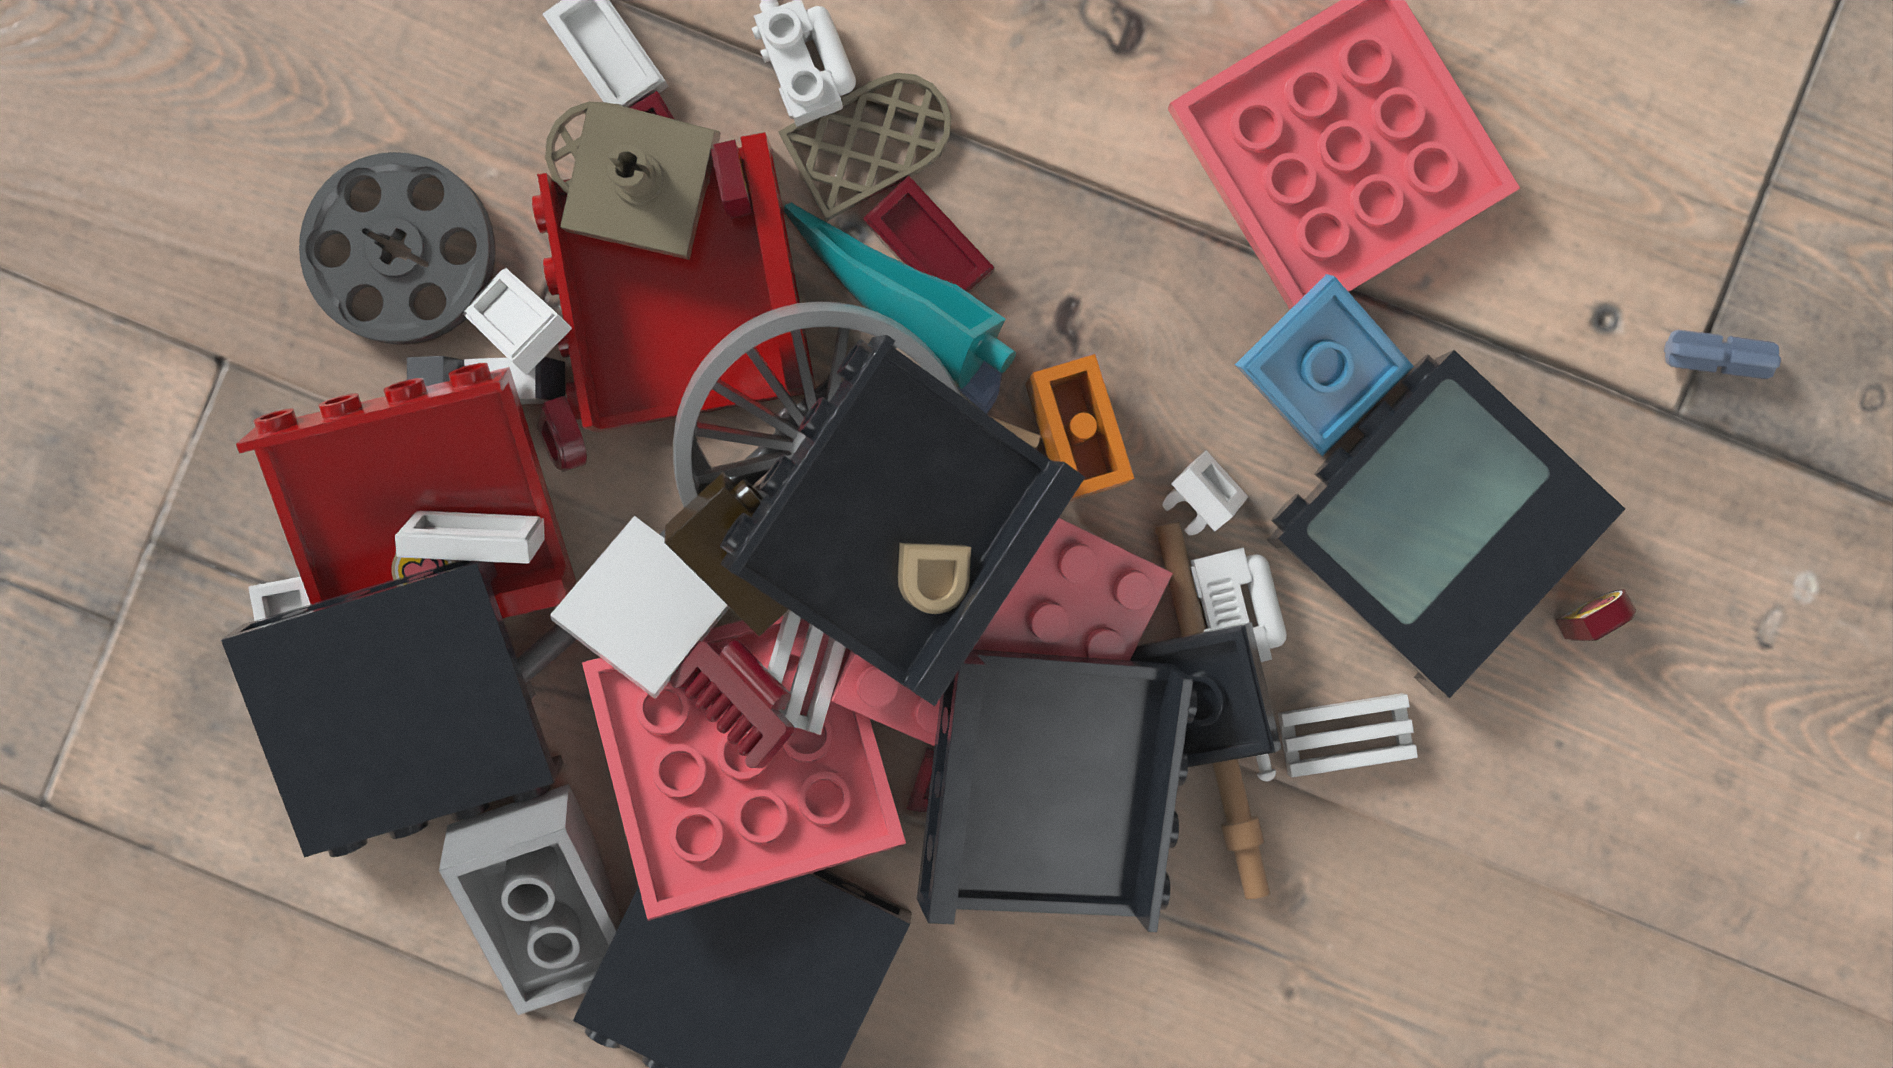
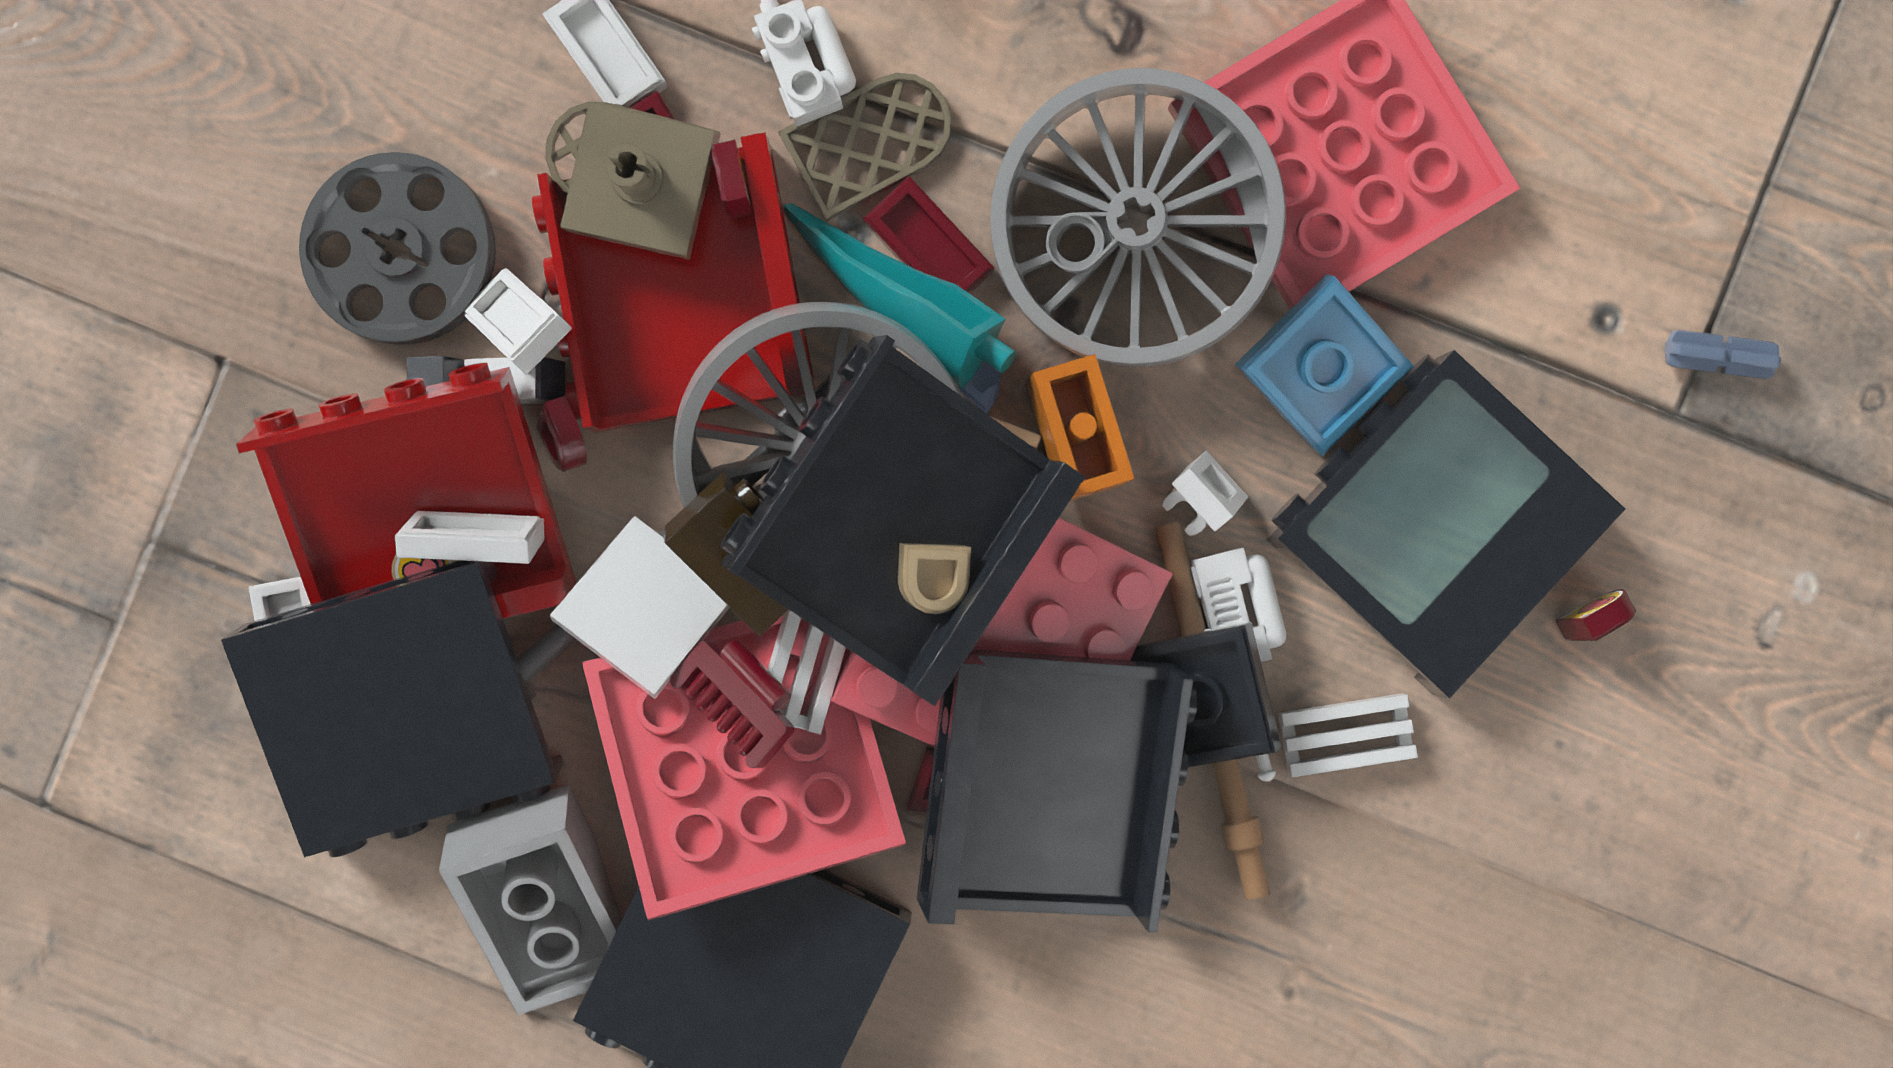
none -> light grey piece [991,68,1286,367]

